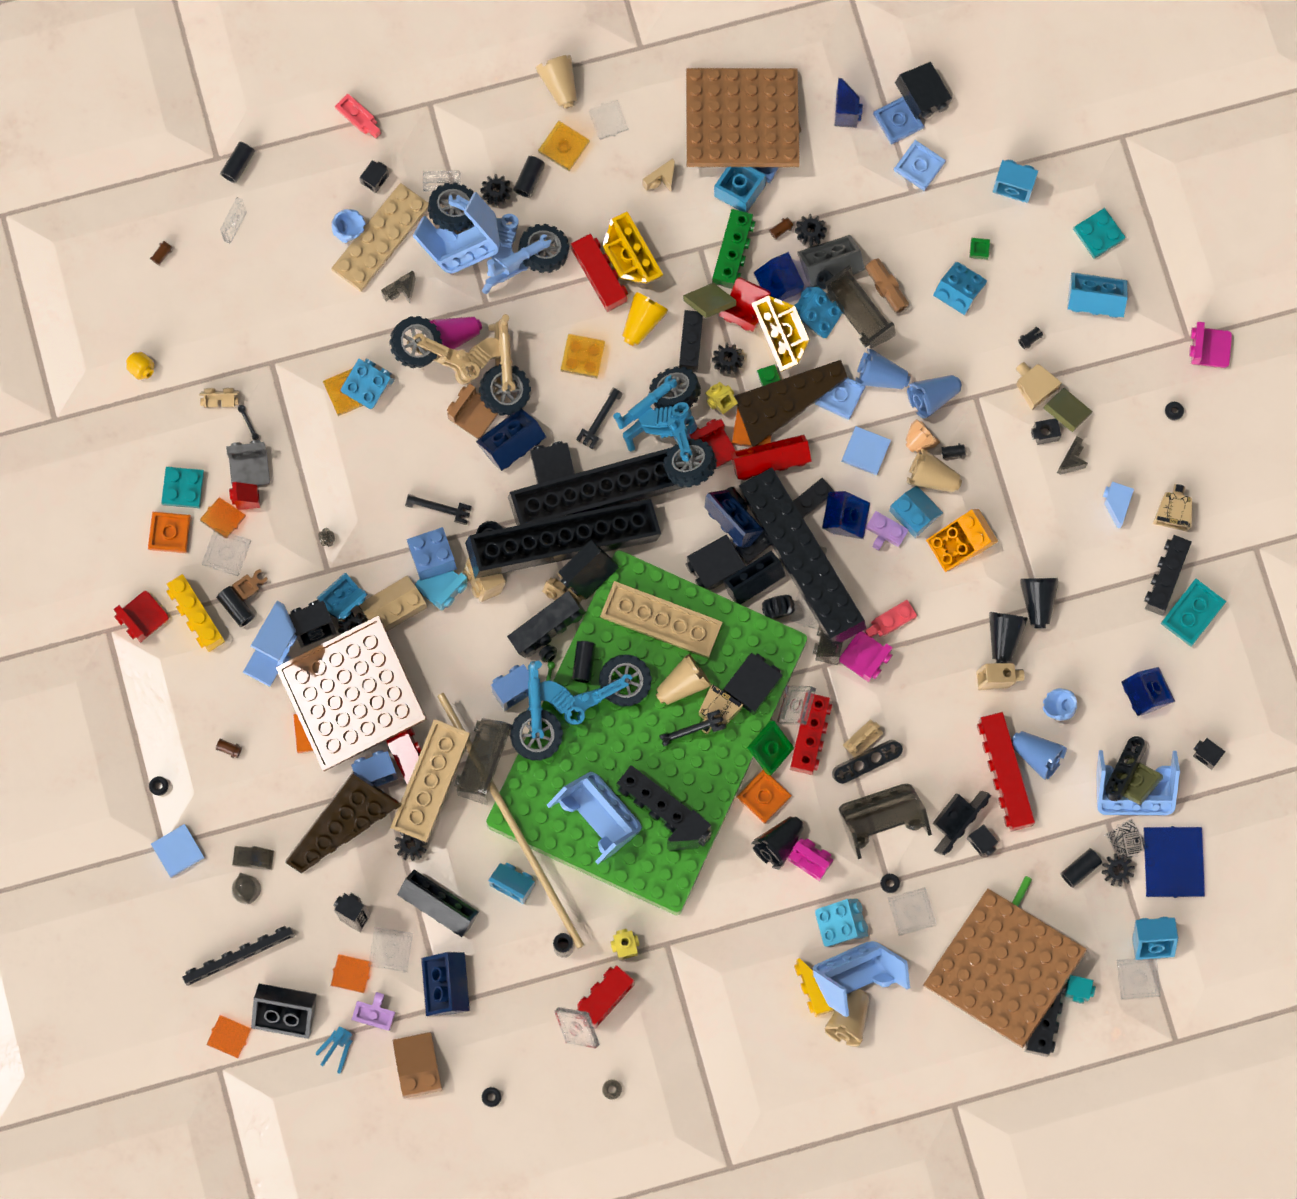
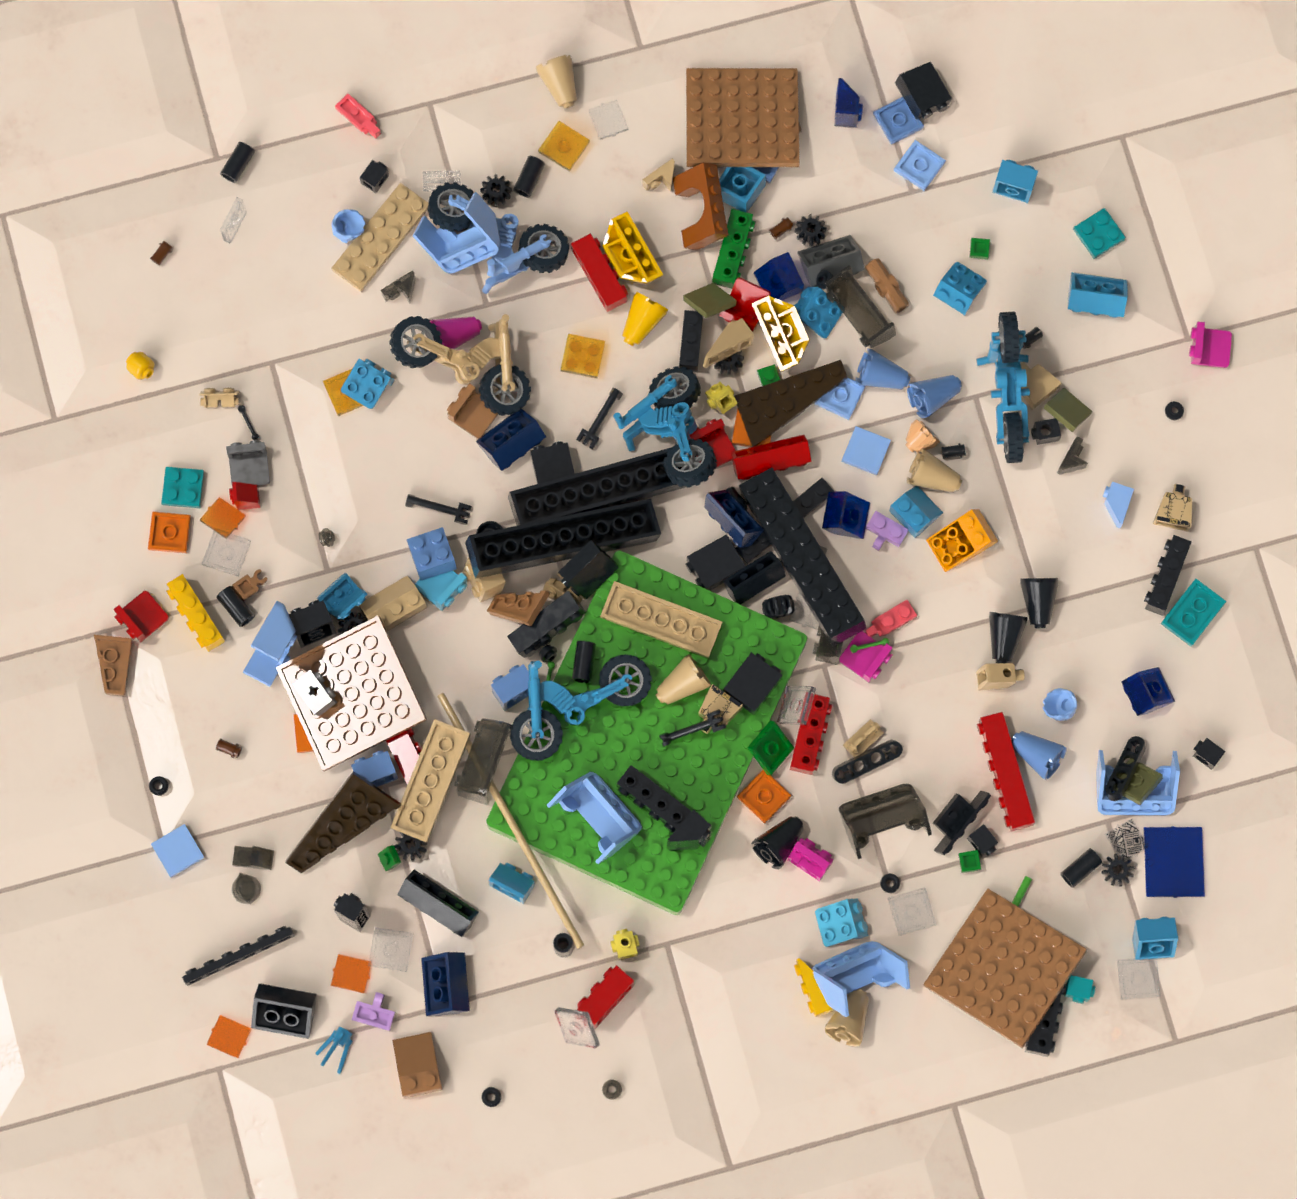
none -> medium nougat wing [94,635,133,696]
none -> brick [292,670,337,716]
none -> green plate [378,845,401,872]
none -> medium nougat wing [487,590,550,626]
none -> dark orange arch [673,162,728,250]
none -> tan slope [703,318,755,368]
none -> bright green hinge [850,638,890,653]
none -> green plate [958,850,981,873]
none -> piece [976,311,1030,463]

